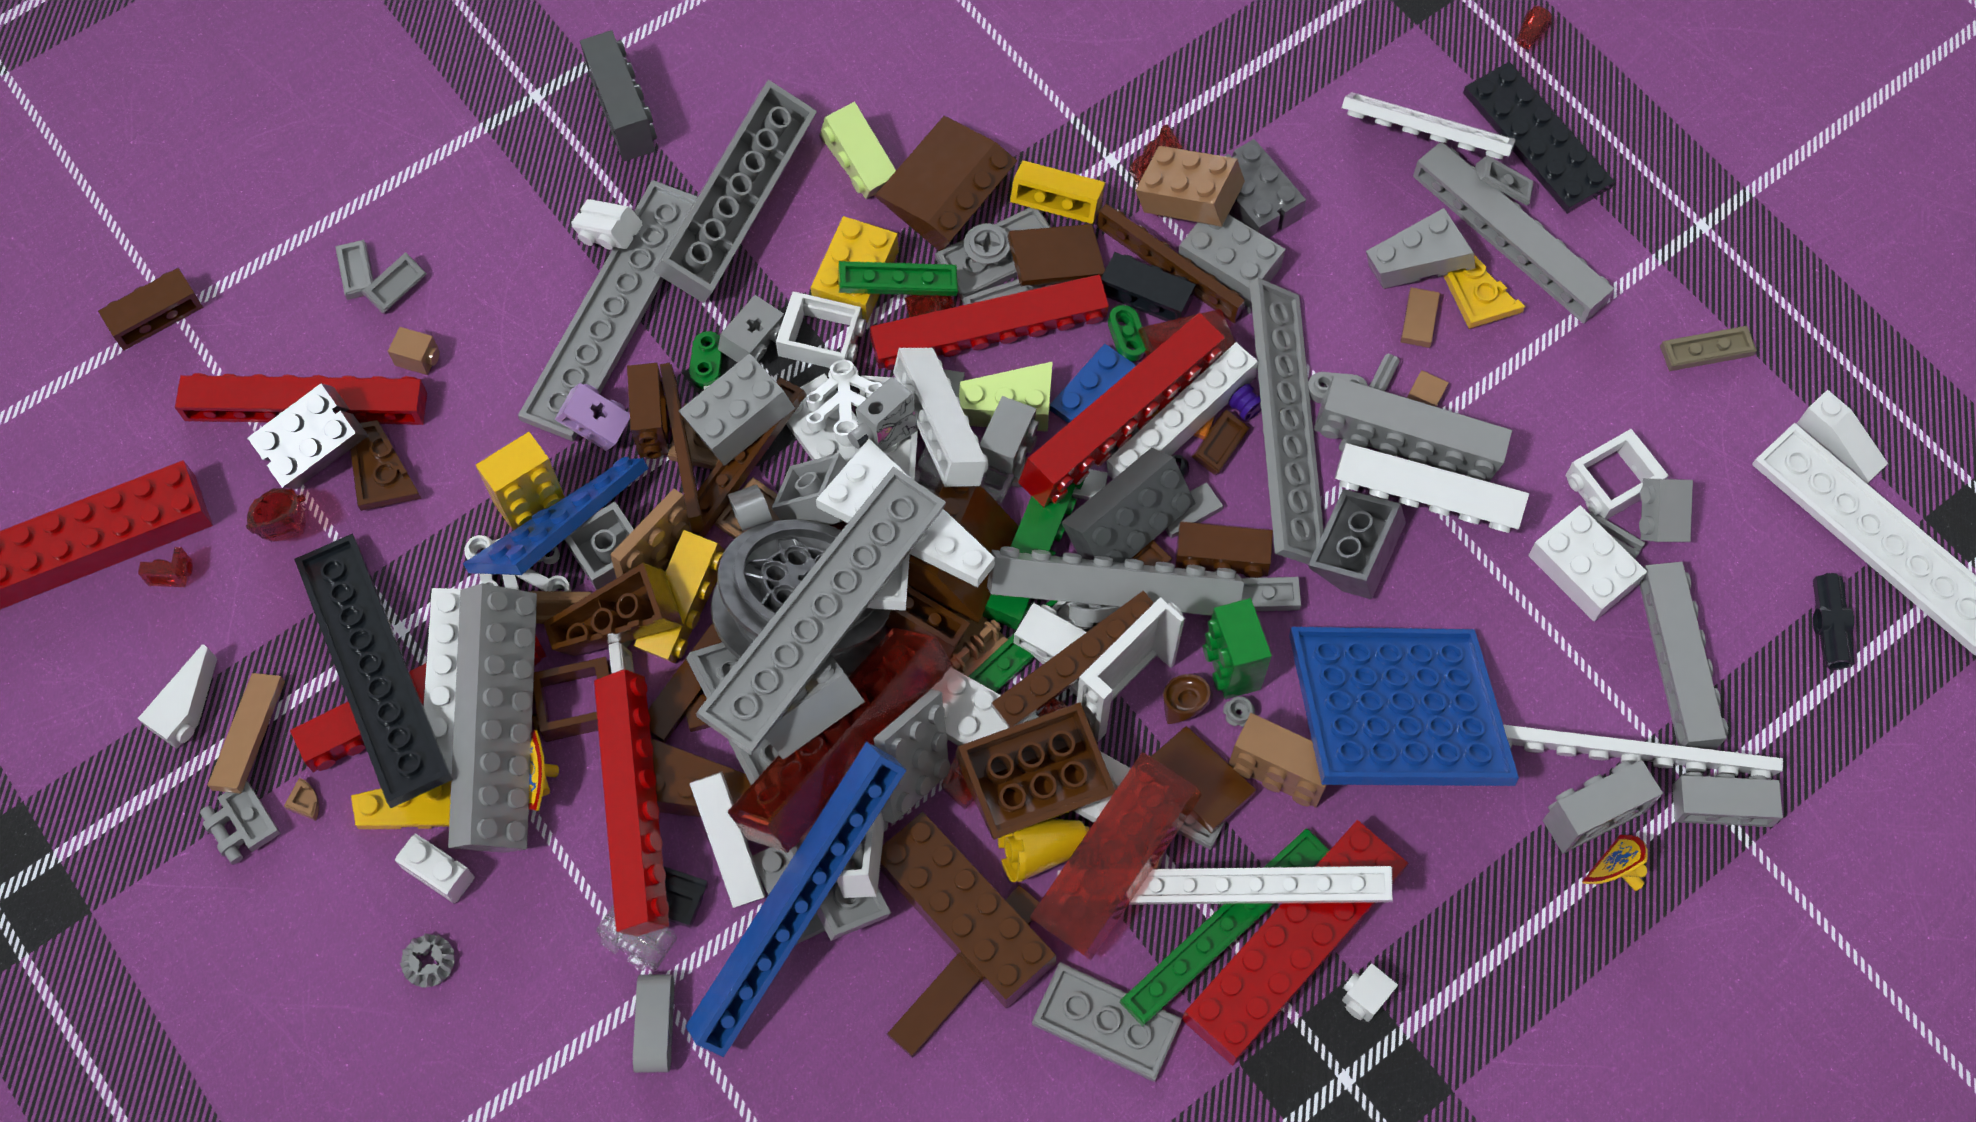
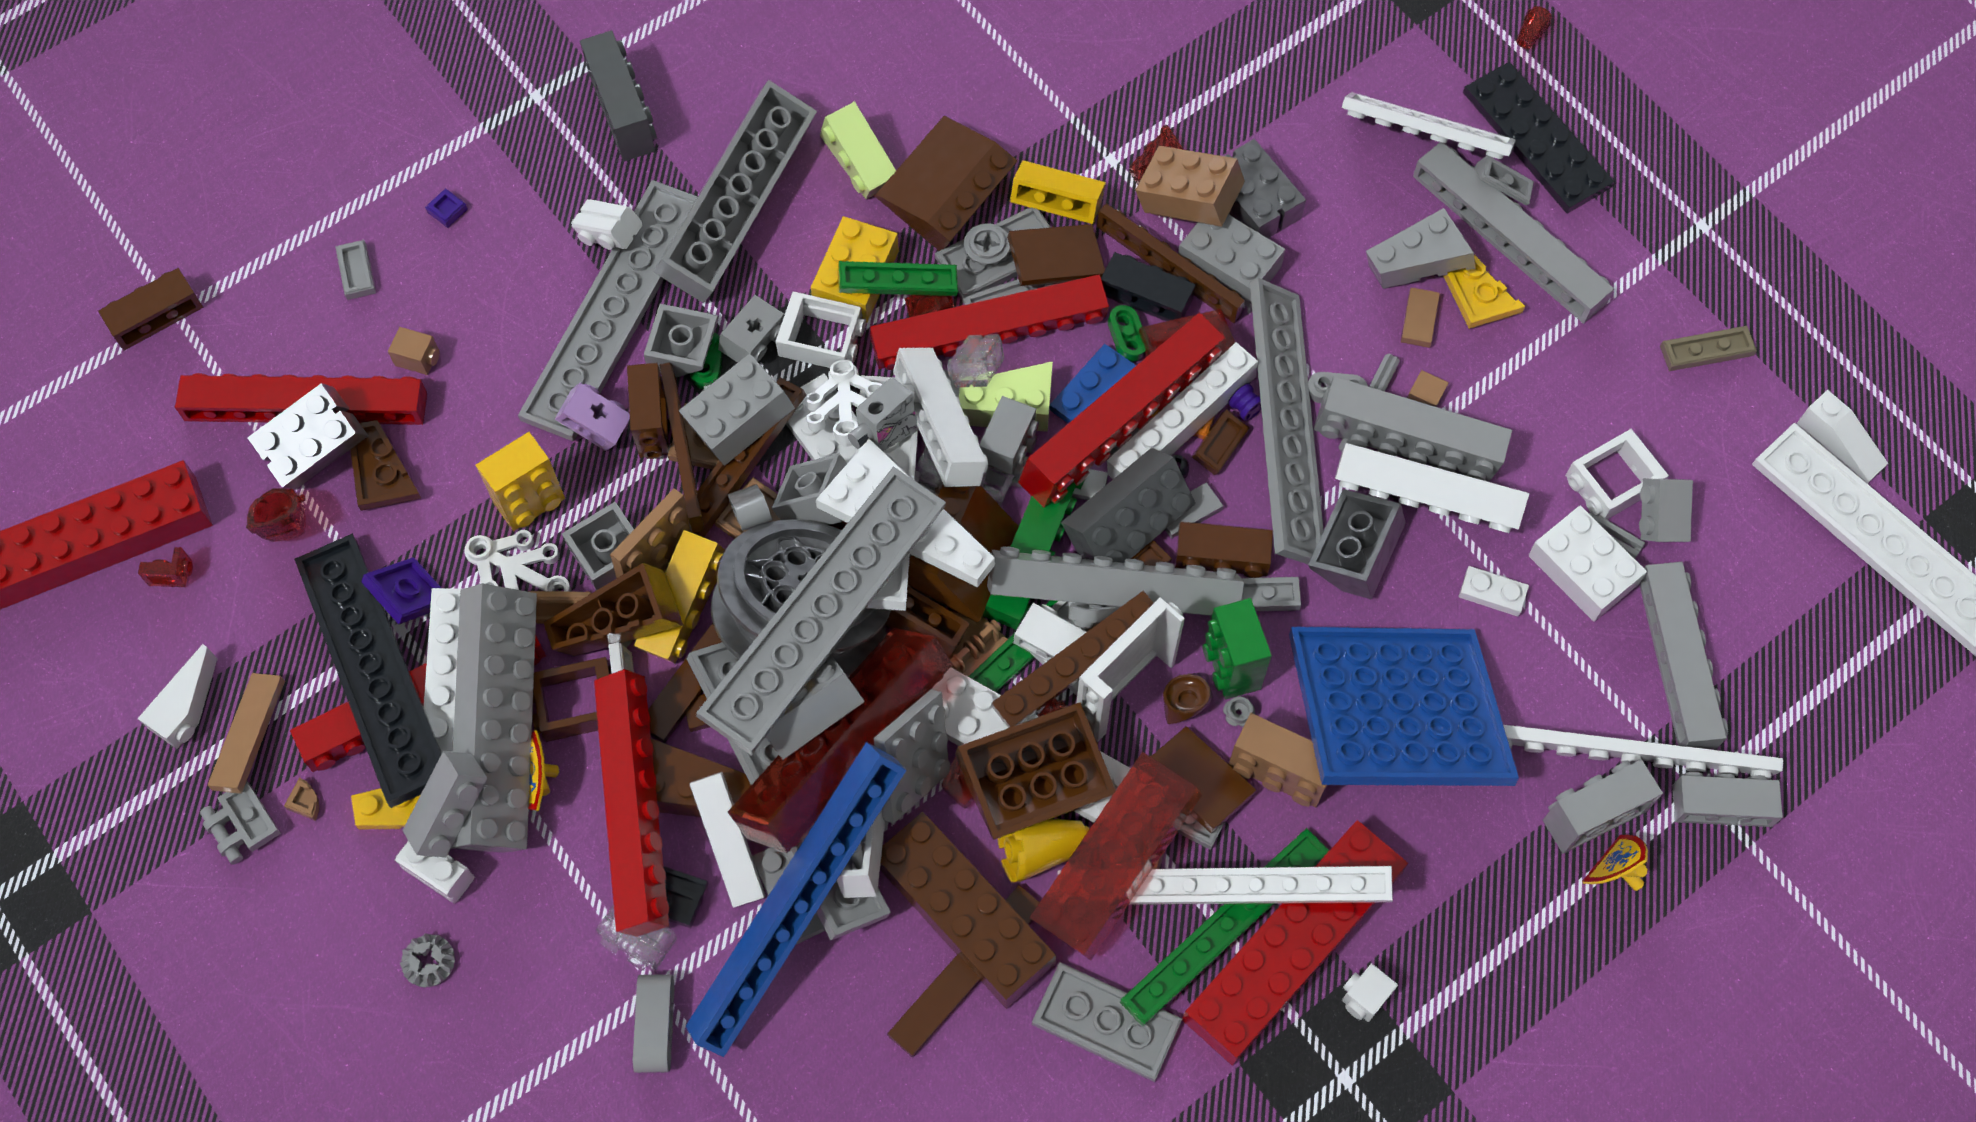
light grey tile [362,252,427,314] -> none
blue wing [463,457,649,575] -> none
black piece [1813,573,1855,670] -> none
none -> dark purple tile [361,557,441,624]
none -> light grey brick [402,751,487,858]
none -> dark purple tile [425,188,468,228]
none -> light grey slope [644,304,718,378]
none -> clear brick [947,334,1004,388]
none -> white plate [1458,566,1529,617]

